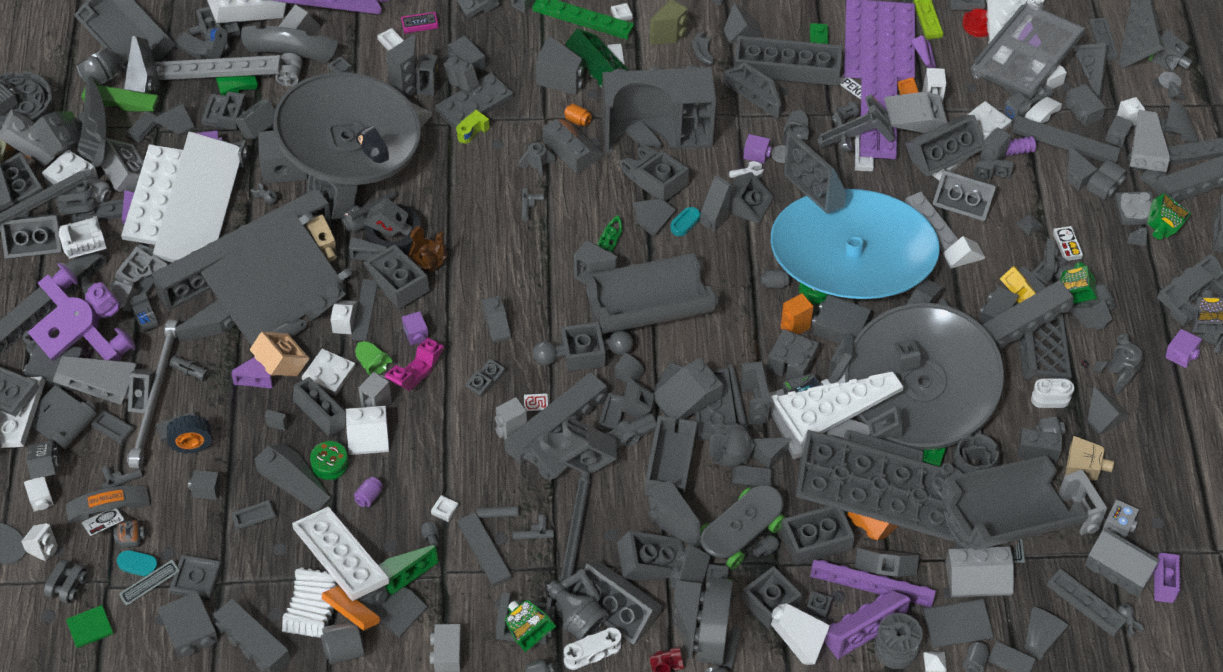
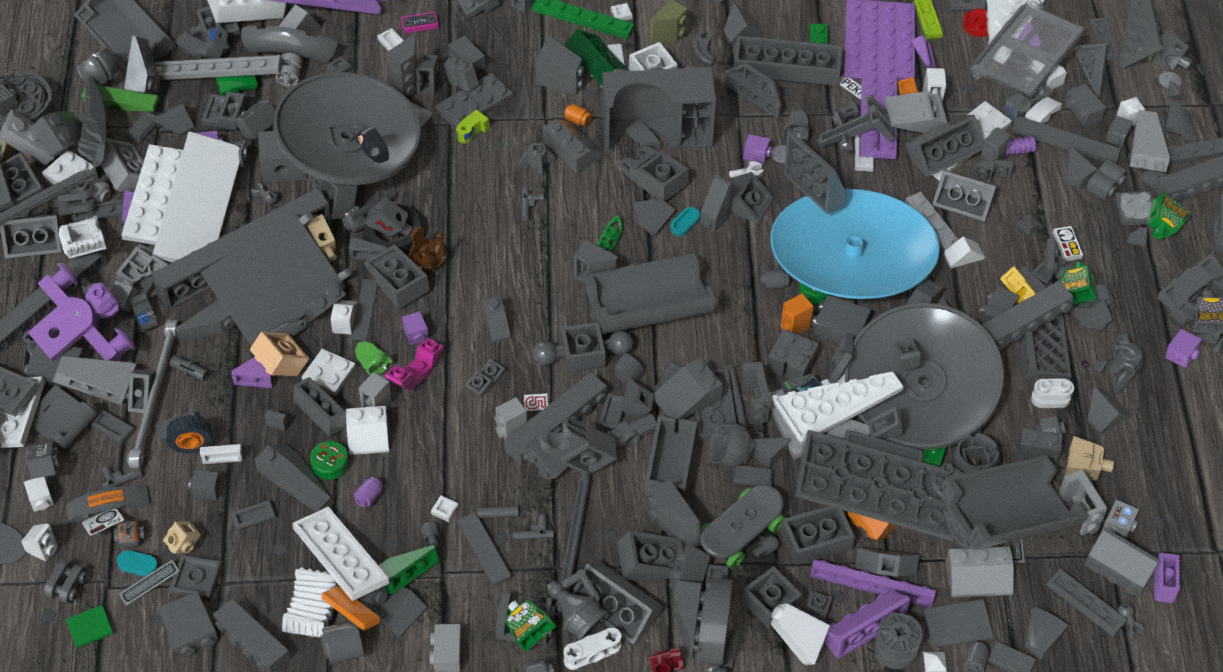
none -> tan brick [163,521,201,554]
none -> white tile [200,444,243,464]
none -> white brick [629,42,678,71]

